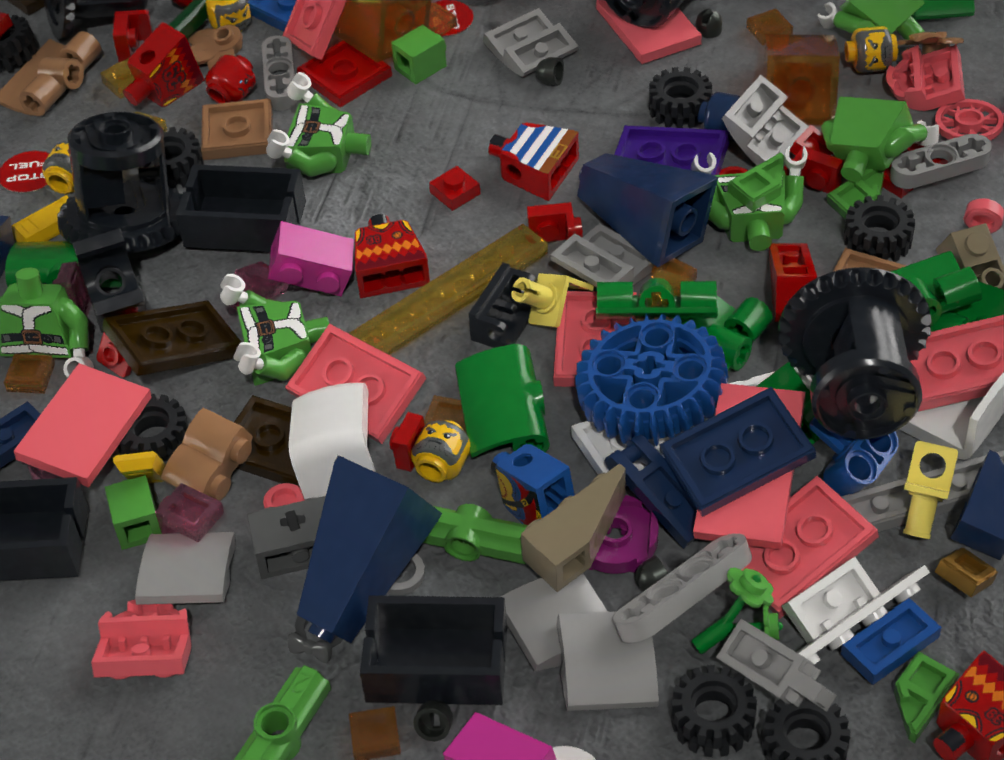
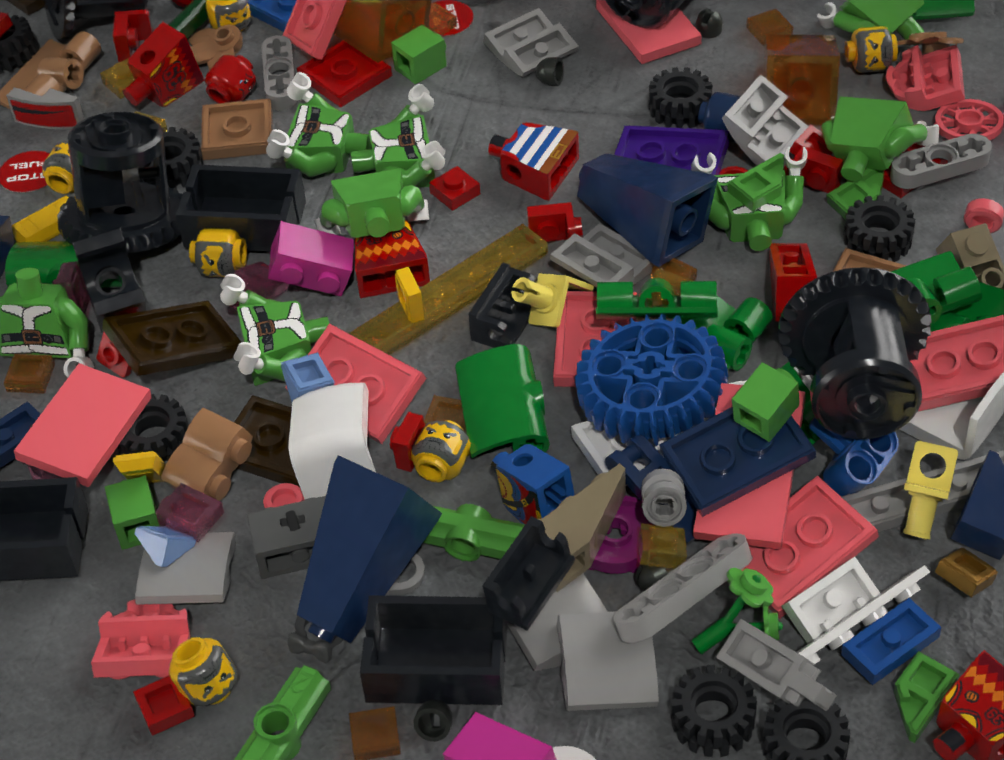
none -> slope [6,87,84,129]
none -> red plate [133,675,195,736]
none -> medium blue slope [135,526,196,567]
none -> head [169,637,237,706]
none -> yellow head [189,228,247,277]
none -> medium blue slope [281,353,335,402]
none -> bright green torso [315,168,429,238]
none -> torso [350,84,445,187]
none -> yellow tile [395,267,425,323]
none -> black hinge [482,516,575,631]
none -> clear yellow plate [638,523,687,569]
none -> light grey wheel [641,468,687,527]
none -> bright green brick [732,362,800,442]

